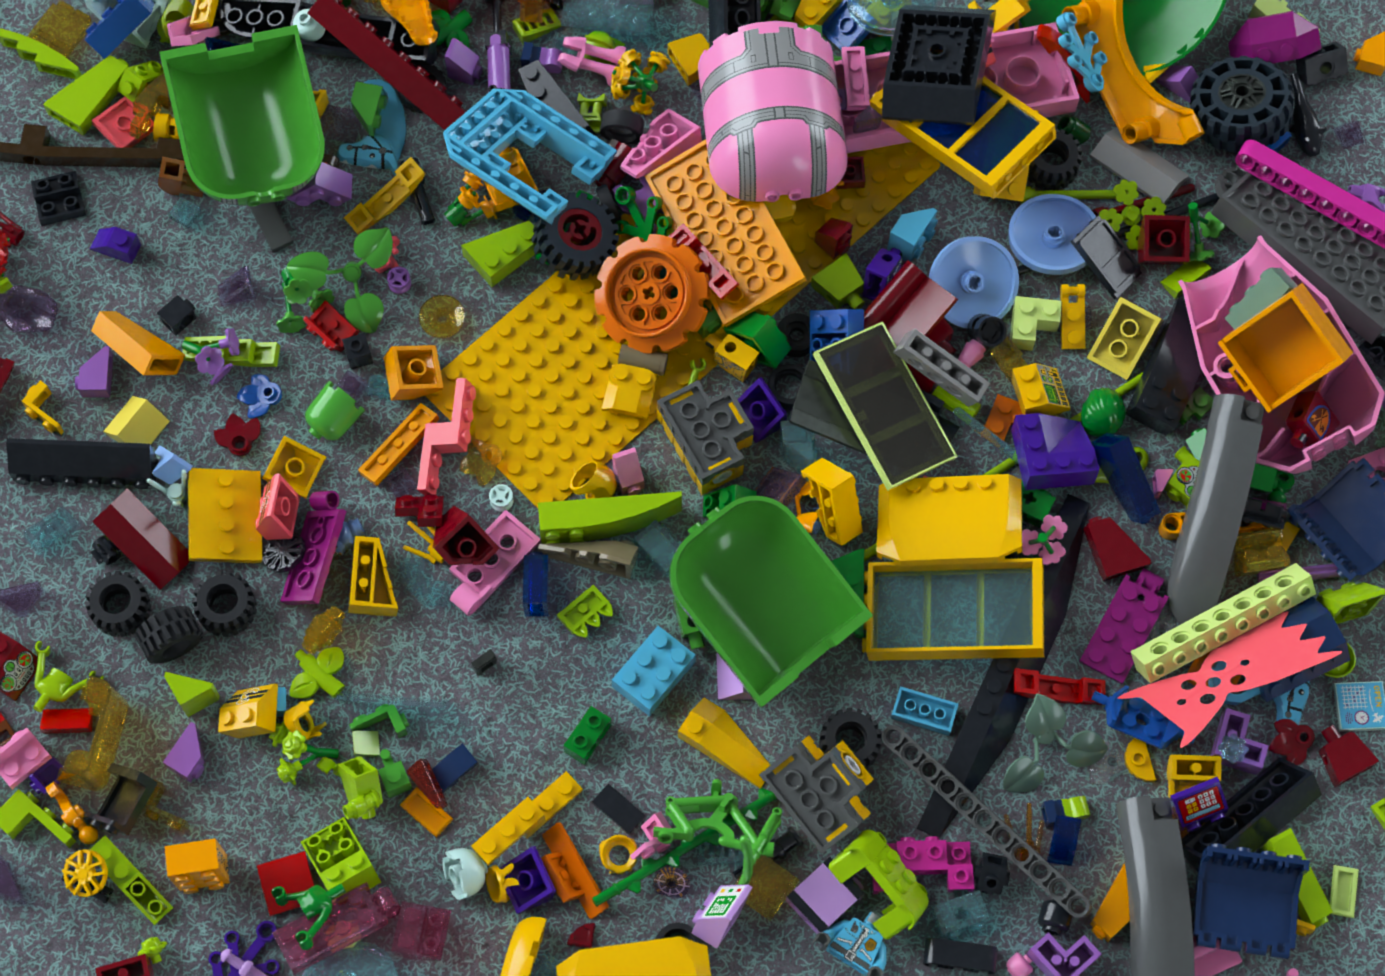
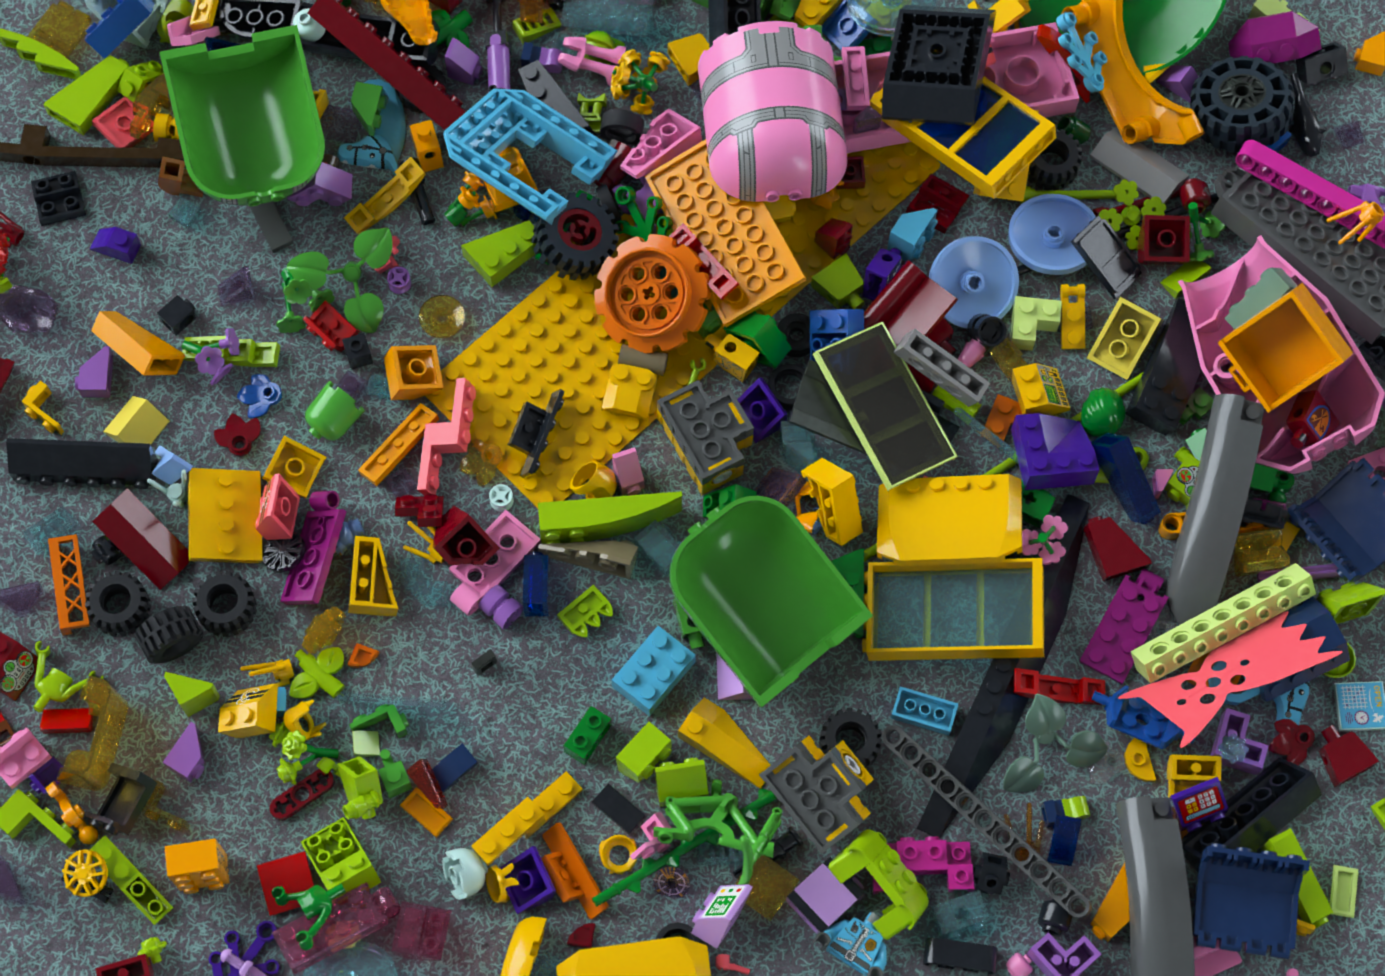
none -> orange fence [48,534,90,636]
none -> yellow plant [240,659,295,687]
none -> dark red beam [270,769,335,821]
none -> orange tile [347,643,380,668]
none -> light orange torso [410,120,444,172]
none -> medium lavender wheel [478,584,524,630]
none -> black bracket [508,389,565,478]
none -> lime slope [616,722,672,783]
none -> lime slope [655,758,709,807]
none -> coral hand [716,954,750,975]
none -> dark red slope [906,174,970,234]
none -> dark red head [1179,178,1211,213]
none -> light orange plant [1326,201,1384,245]

